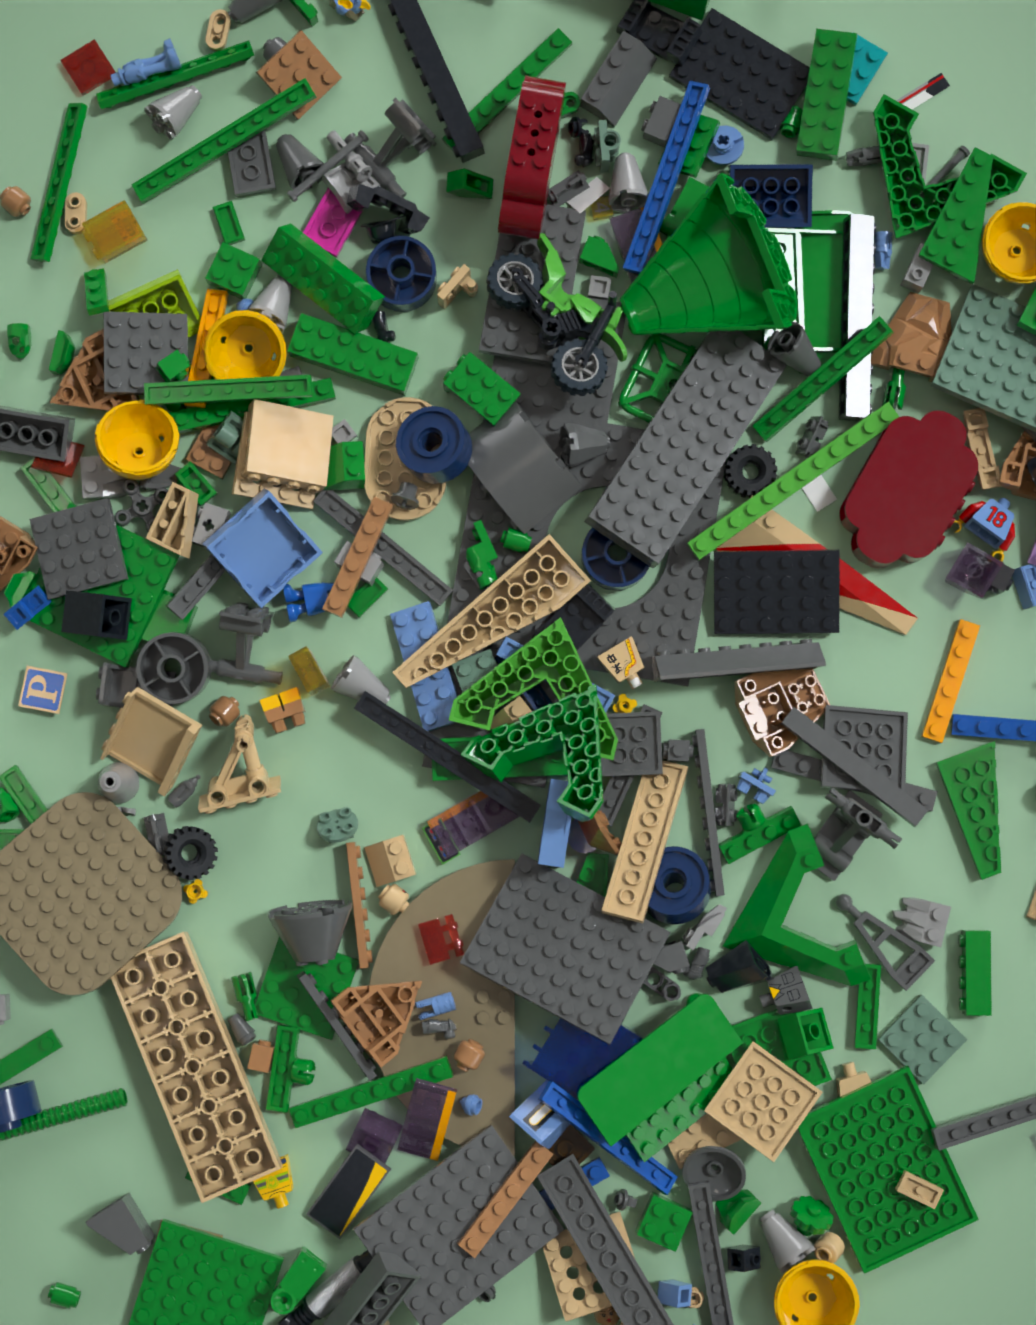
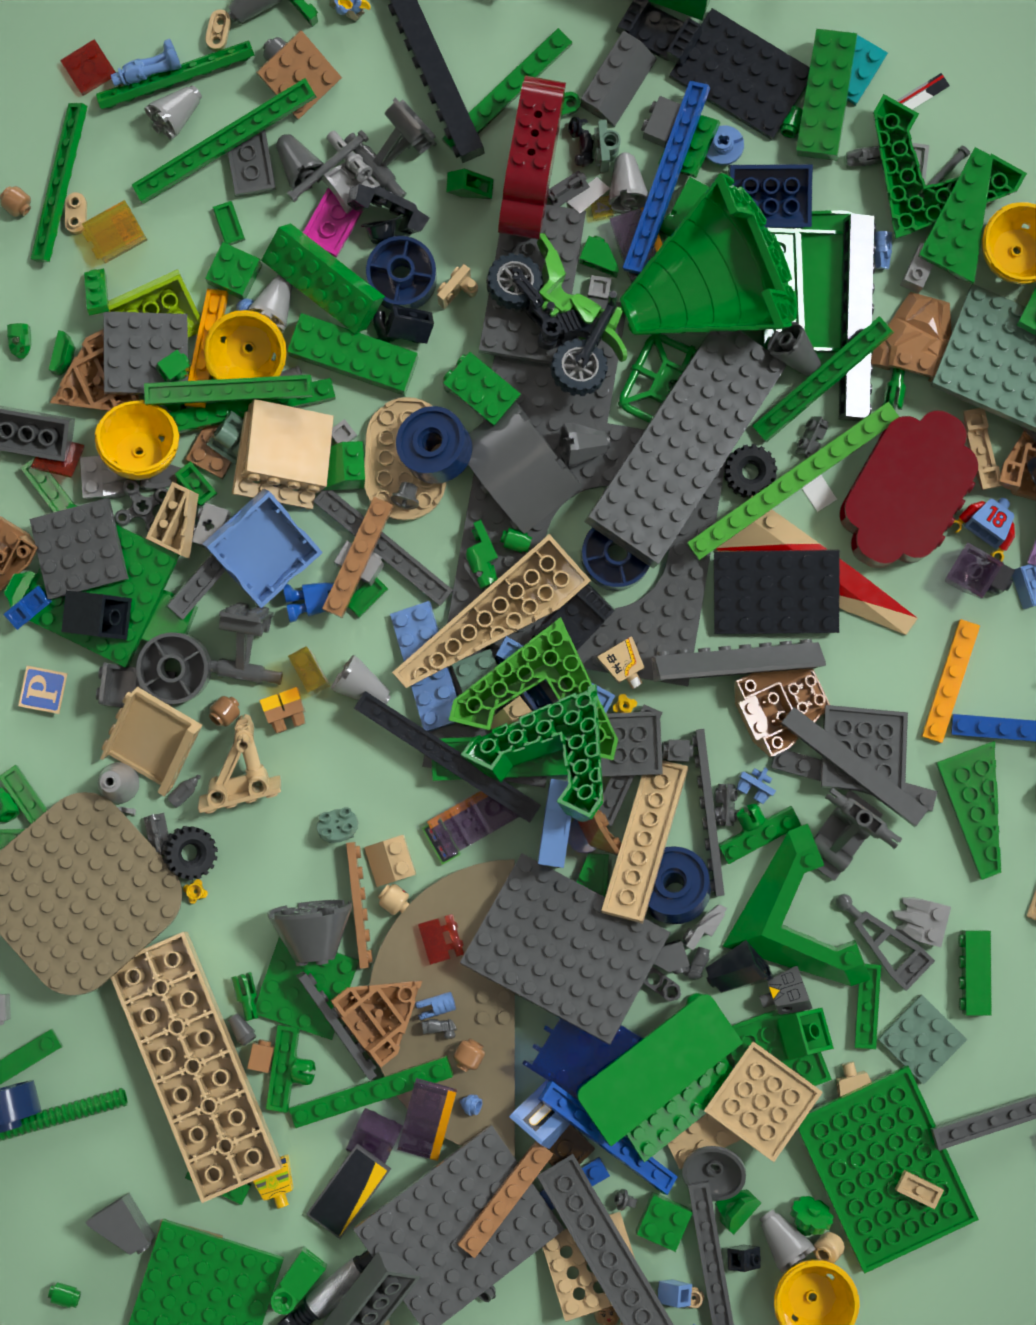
none -> black brick [386,304,434,344]

